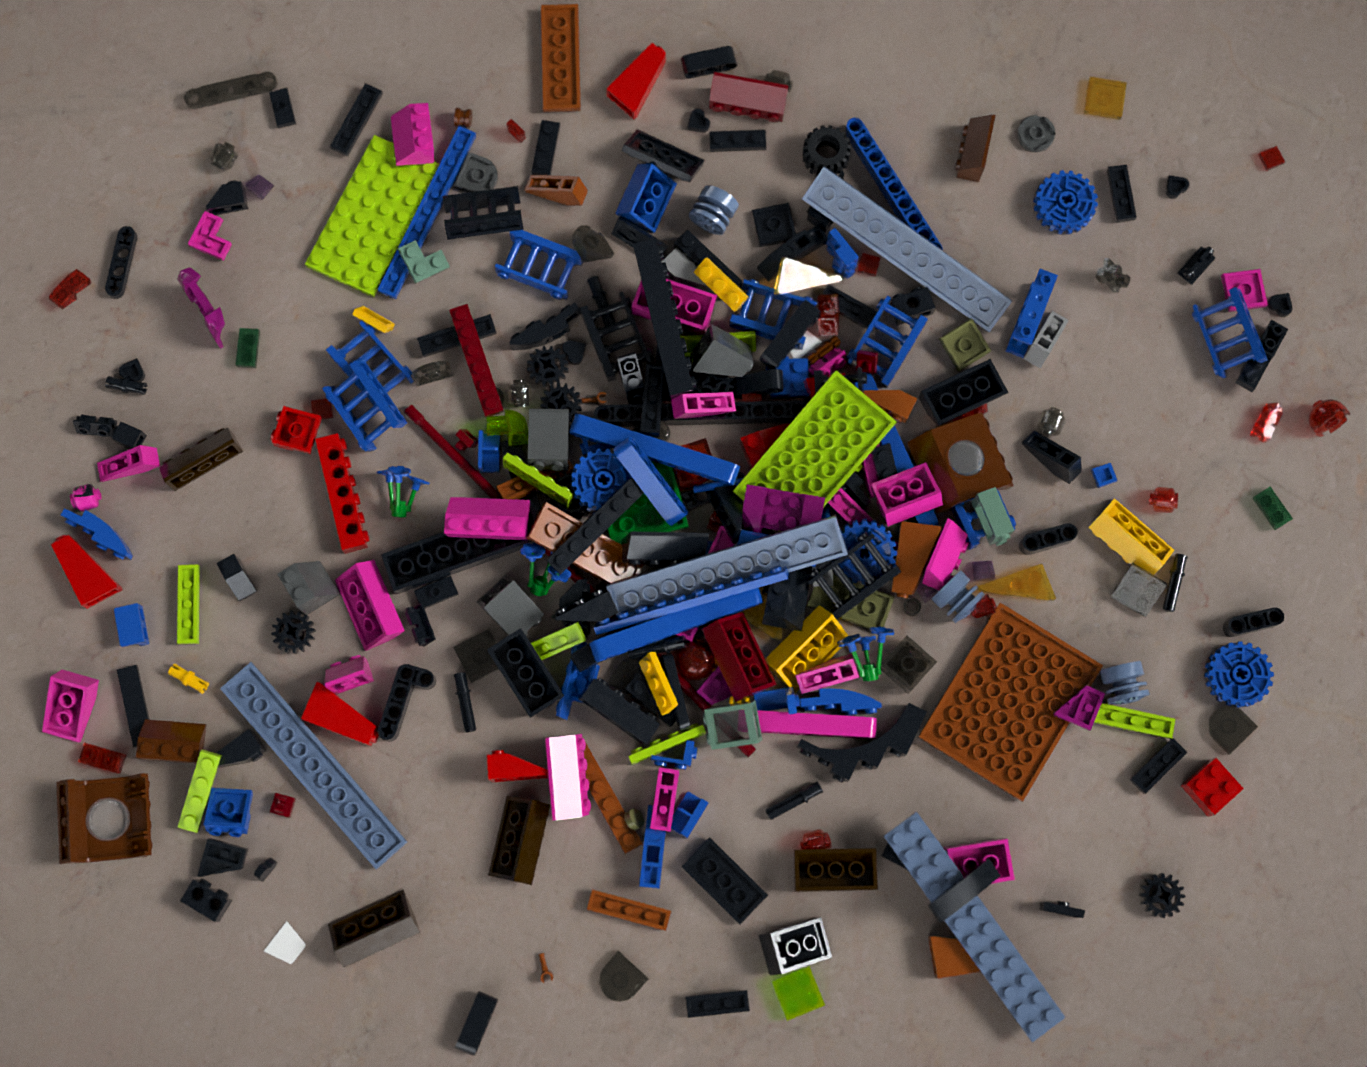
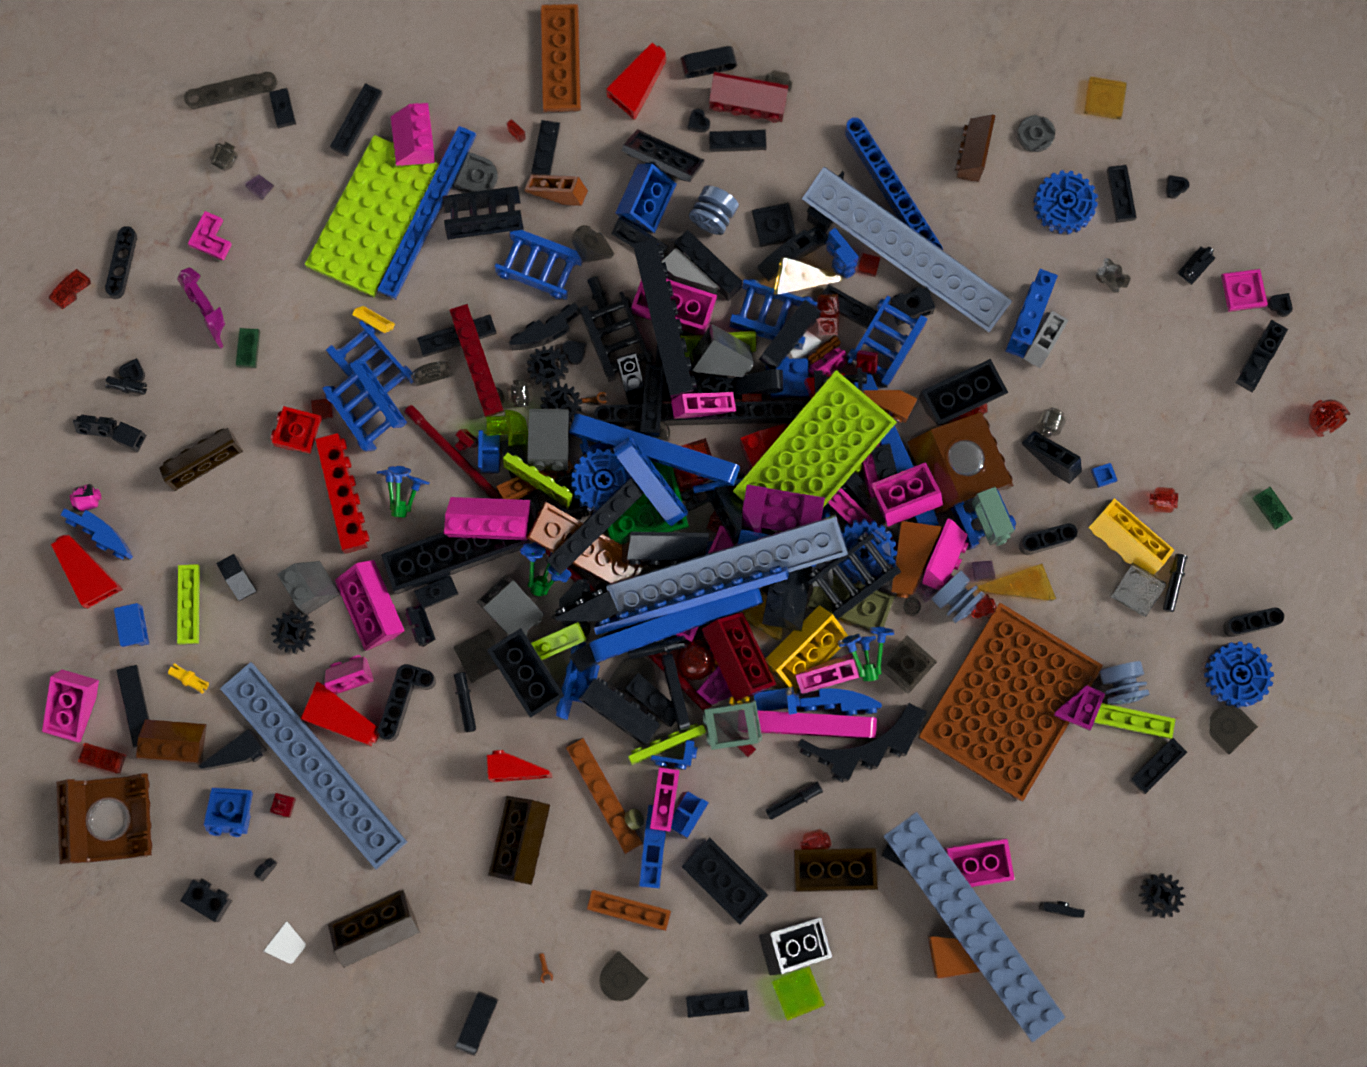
dark pink slope [97,445,160,482] -> none
lime plate [178,750,222,833] -> none
black wing [197,838,248,877] -> none
black slope [206,181,248,215] -> none
sand green plate [397,240,450,284] -> none
reddish brown wheel [454,107,472,128] -> none
slope [545,734,591,821] -> none
yellow plate [639,652,678,715] -> none
yellow plate [693,258,749,312] -> none
black tyre [802,125,851,176] -> none
black slope [928,858,1001,923] -> none
olive tile [939,318,991,372] -> none
red brick [1181,758,1244,817] -> none
blue fence [1192,287,1268,378] -> none
clear red hinge [1250,402,1283,443] -> none
clear red tile [1258,146,1285,171] -> none

